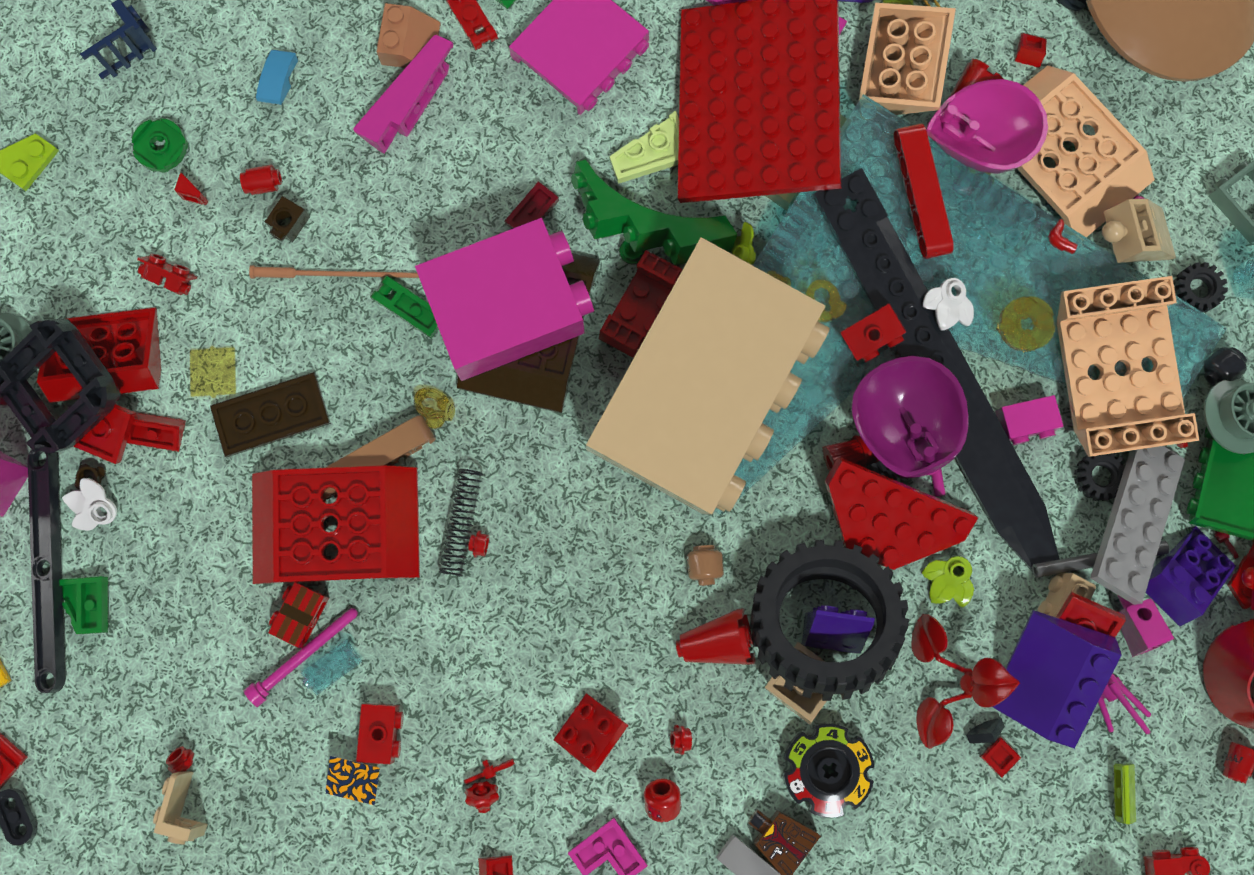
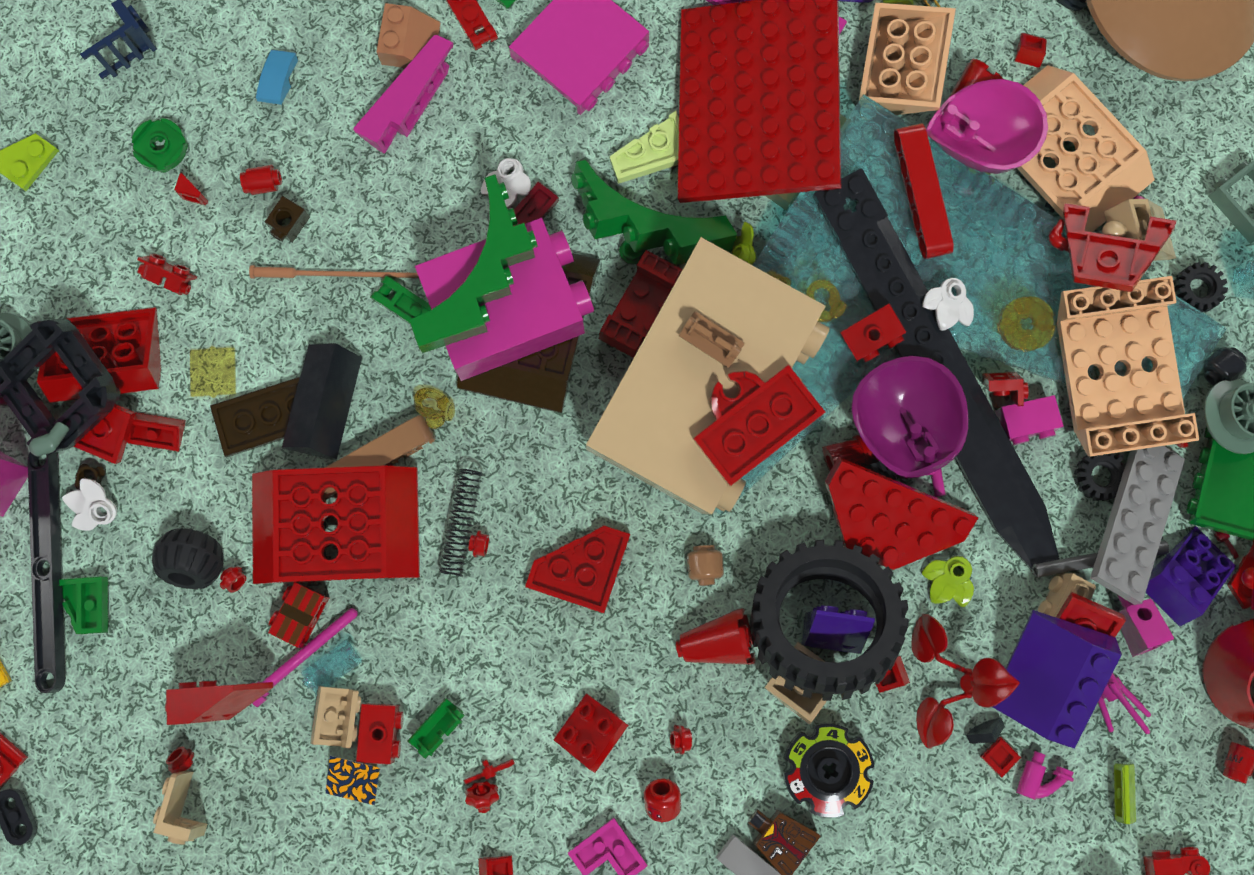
none -> sand green arm [29,422,69,456]
none -> black wheel [152,528,224,590]
none -> red slope [165,680,273,725]
none -> red plate [220,567,247,593]
none -> black slope [282,343,362,461]
none -> tan bracket [310,686,361,748]
none -> green hinge [407,698,465,759]
none -> green arch [410,174,538,353]
none -> white plate [481,158,531,208]
none -> red plate [525,526,630,614]
none -> medium nougat hinge [679,311,745,368]
none -> red plate [693,365,826,486]
none -> red slope [876,656,910,693]
none -> red bracket [982,372,1029,407]
none -> dark pink plant [1016,751,1074,800]
none -> red wing [1063,203,1177,292]

